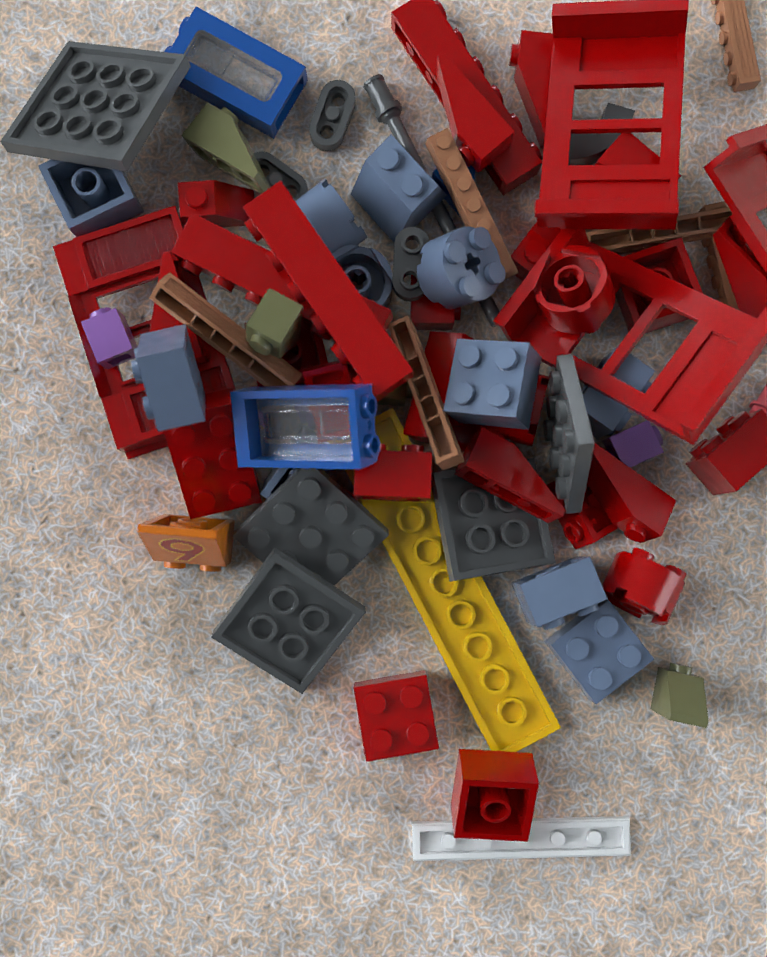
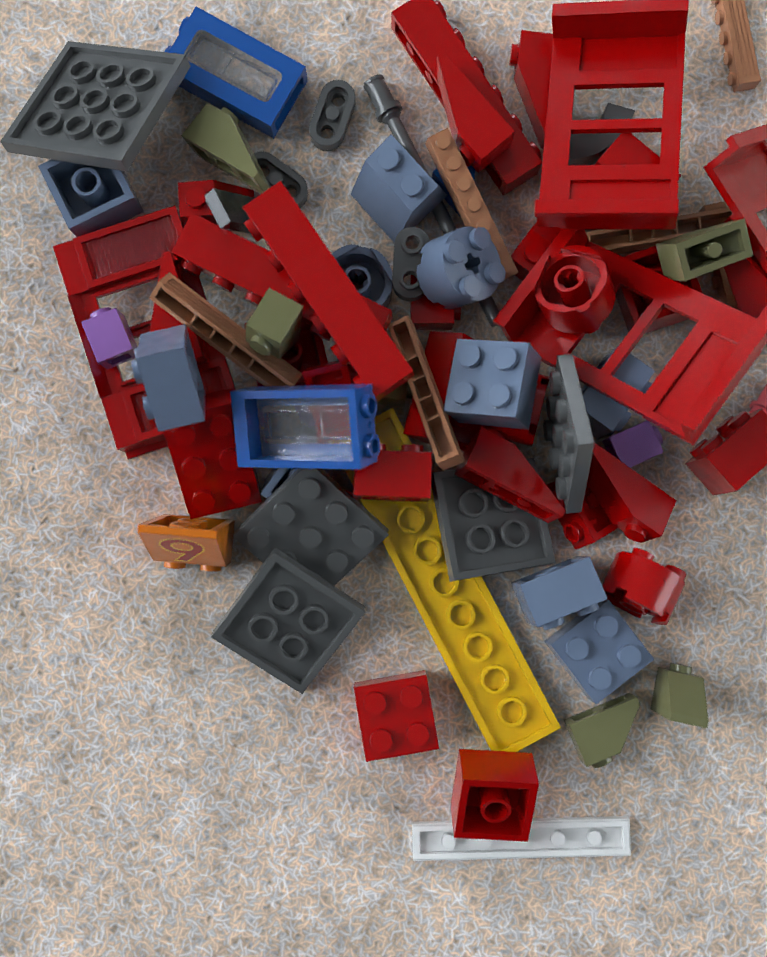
sand blue brick [295,178,367,253] -> none
none -> black tile [204,188,255,234]
none -> olive slope [564,693,640,768]
none -> olive slope [655,219,753,281]

